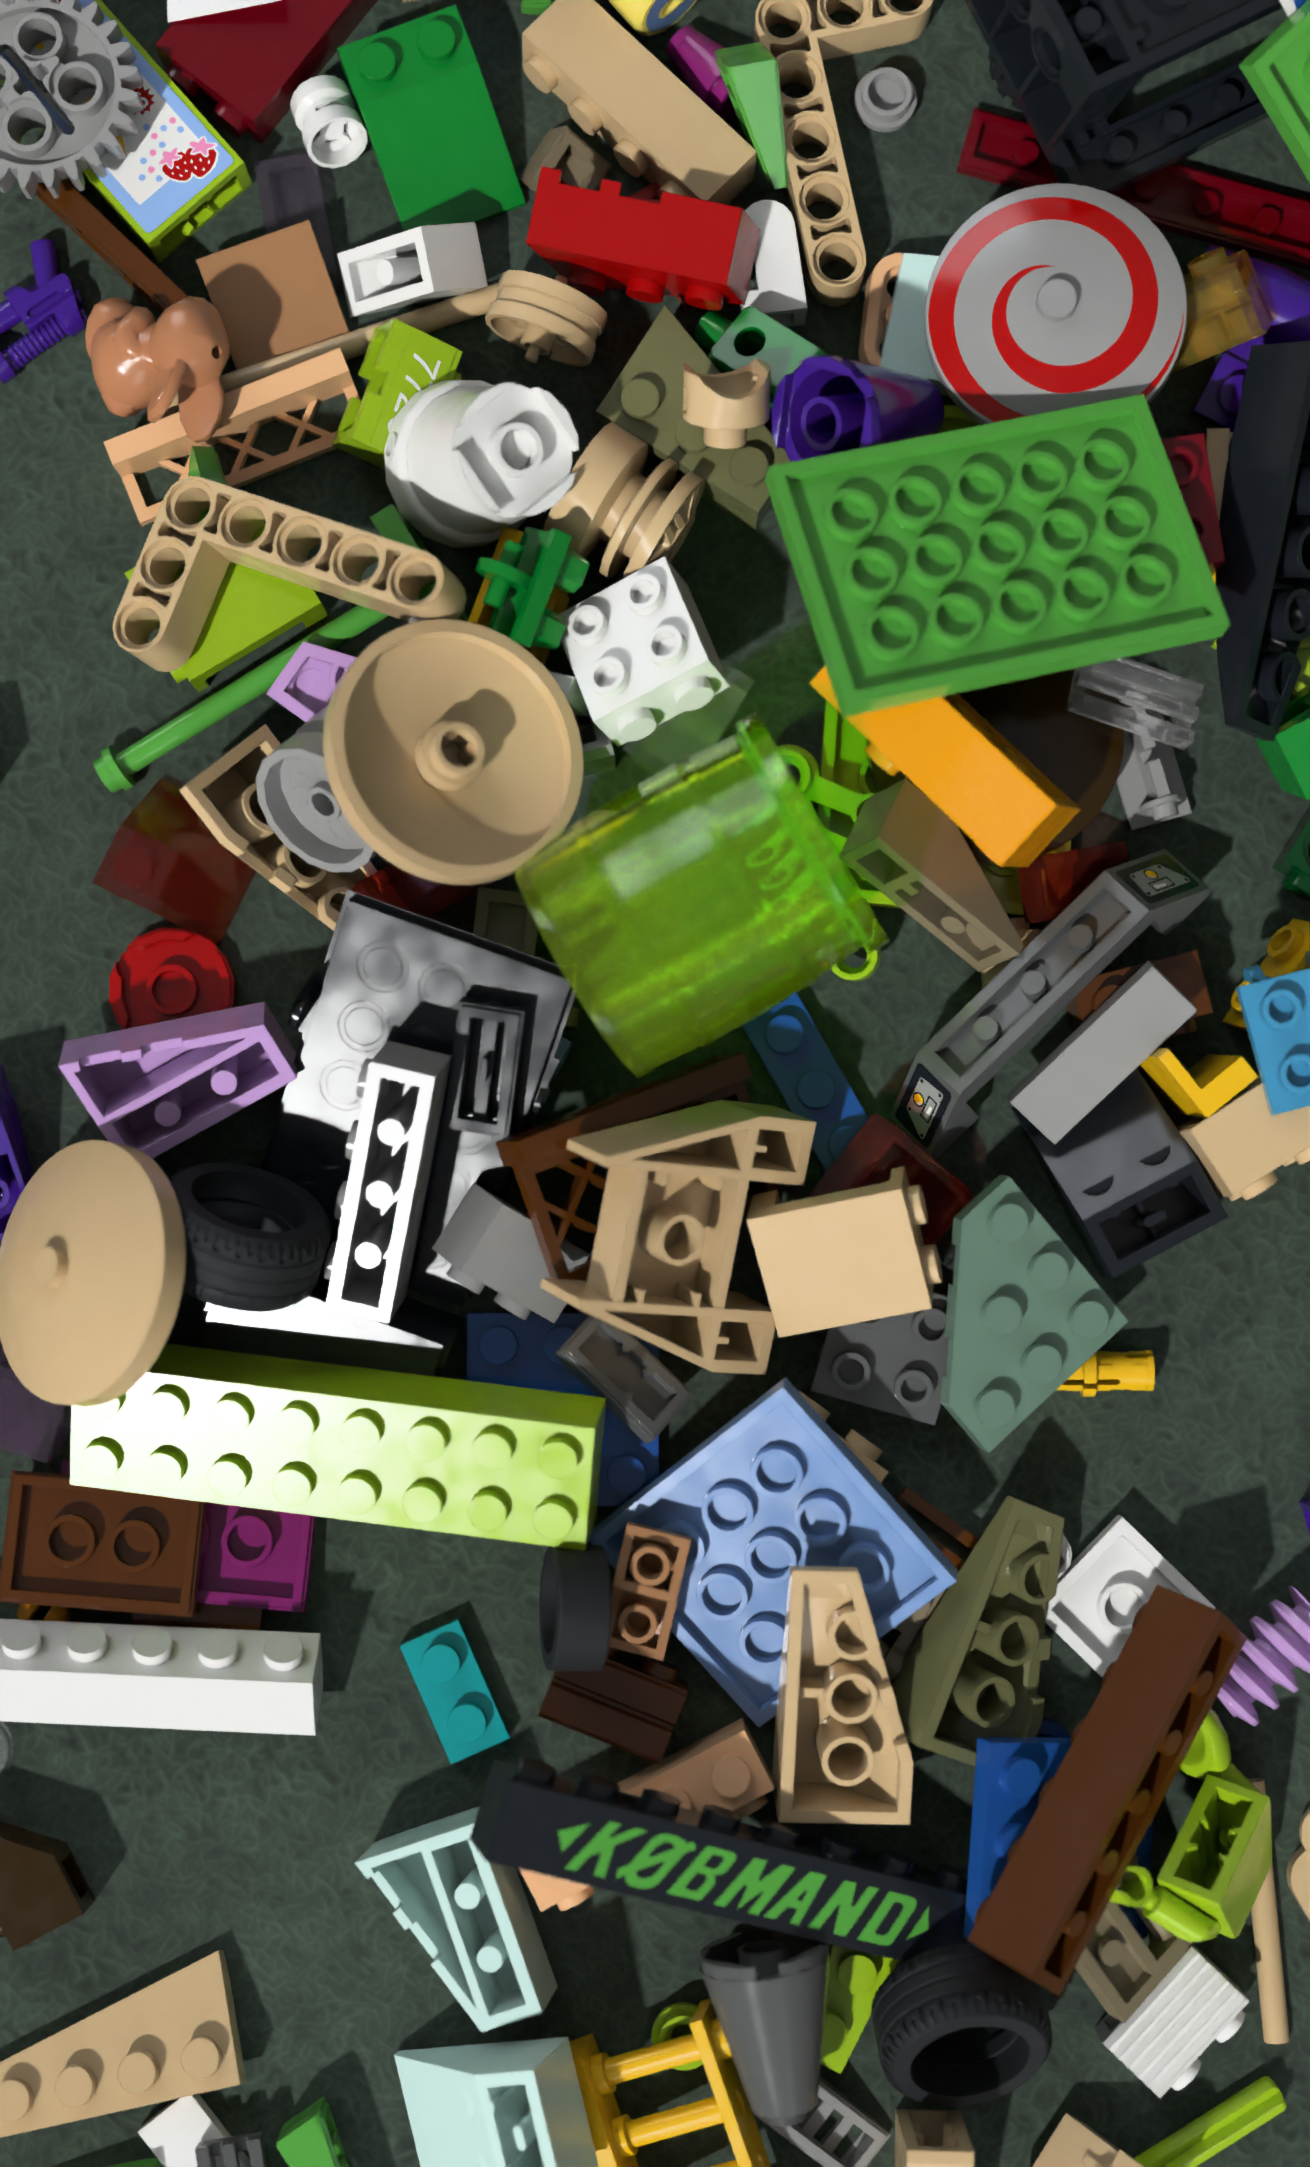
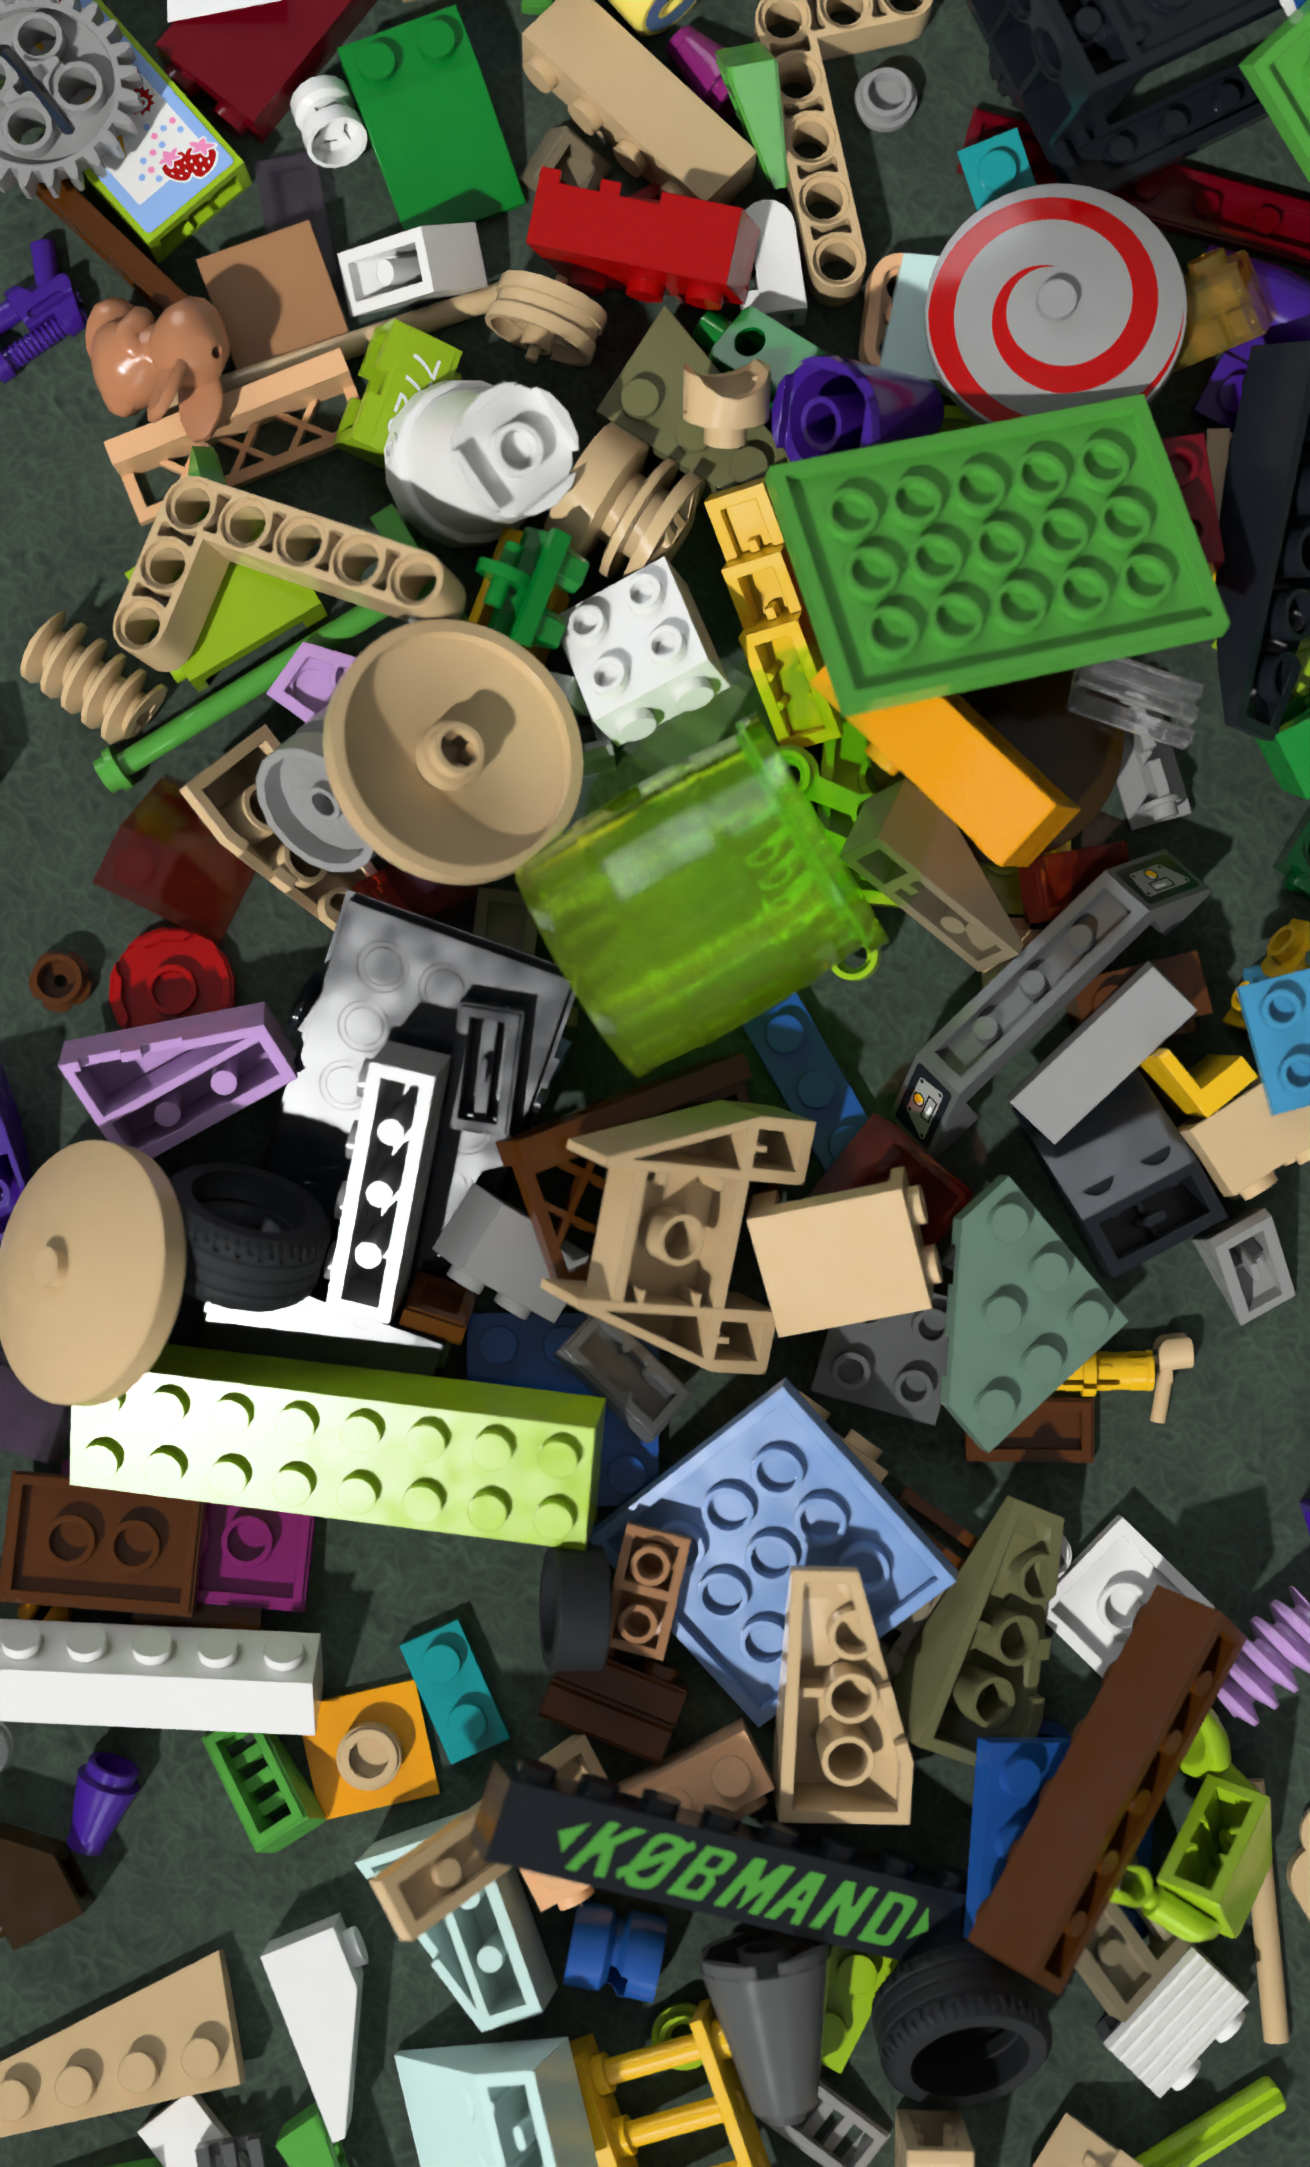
none -> tan piece [20,611,168,745]
none -> reddish brown plate [29,950,92,1013]
none -> dark purple cone [66,1752,140,1856]
none -> bright green slope [201,1731,326,1853]
none -> white slope [260,1913,369,2143]
none -> light orange piece [302,1679,441,1820]
none -> tan tile [336,1721,403,1791]
none -> tan plate [369,1734,608,1941]
none -> reddish brown tile [398,1271,477,1346]
none -> blue wheel [562,1900,668,2003]
none -> yellow slope [704,476,844,748]
none -> teal plate [957,127,1036,211]
none -> reddish brown tile [964,1397,1094,1463]
none -> tan hand [1150,1332,1194,1424]
none -> light grey slope [1191,1208,1296,1326]

